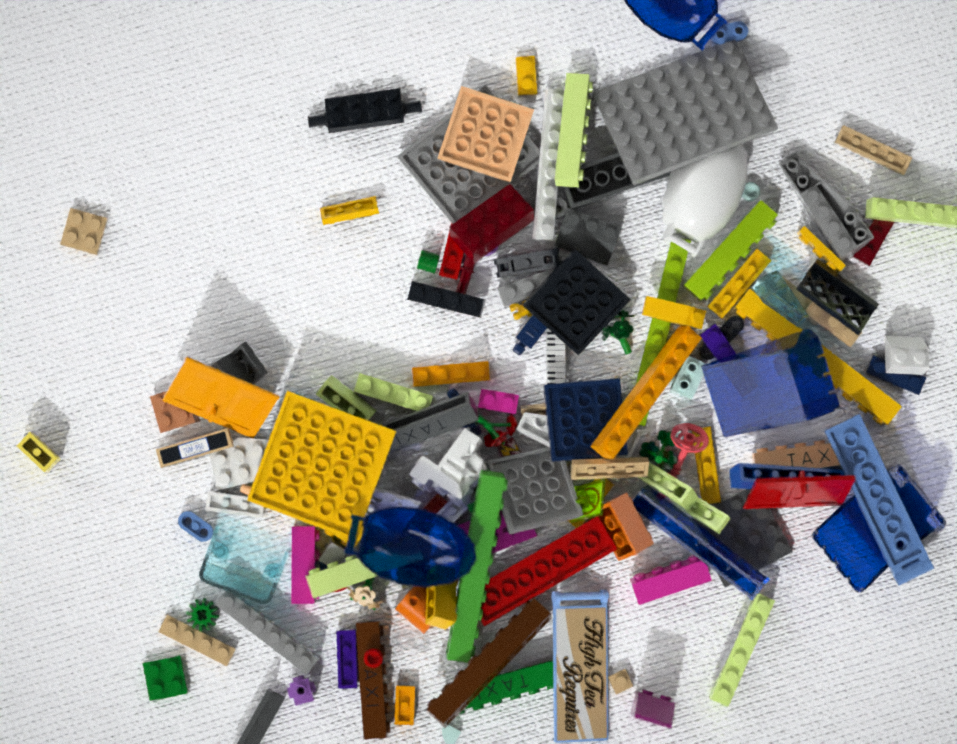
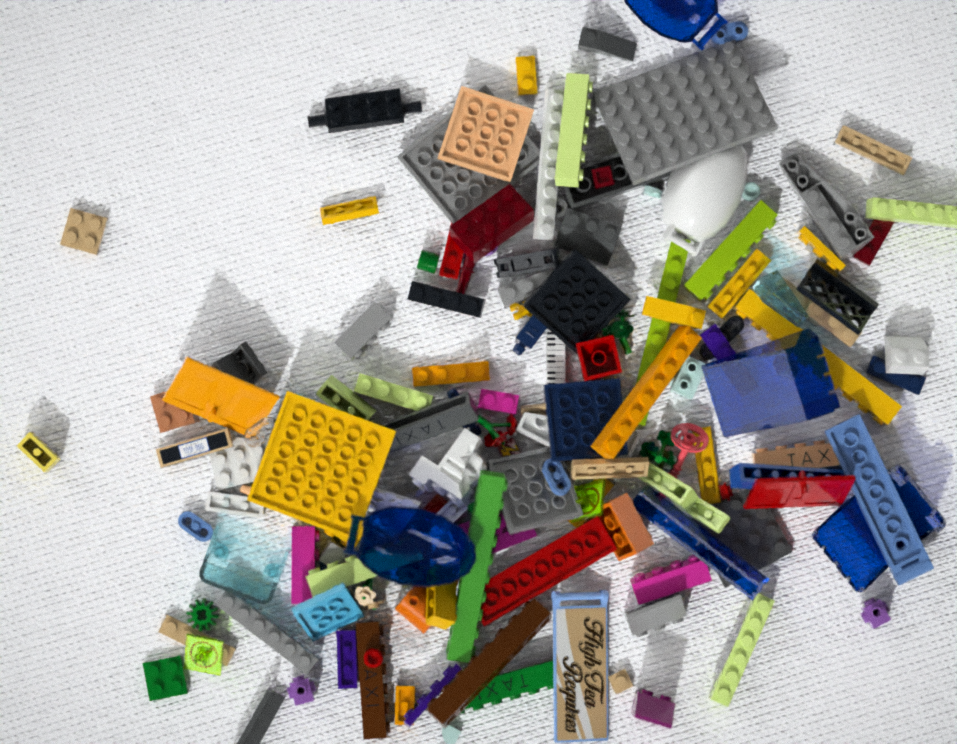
none -> clear neon green piece [183,633,224,676]
none -> clear plate [244,417,276,447]
none -> medium azure plate [291,583,365,642]
none -> light grey brick [334,302,392,360]
none -> dark purple plate [403,664,462,728]
none -> medium blue plate [542,458,571,496]
none -> red slope [576,335,622,381]
none -> dark grey slope [577,27,637,62]
none -> dark red tile [591,165,614,189]
none -> light grey slope [624,593,687,638]
none -> light aqua tile [643,185,663,199]
none -> red plate [719,482,733,501]
none -> medium lavender brick [860,597,891,629]

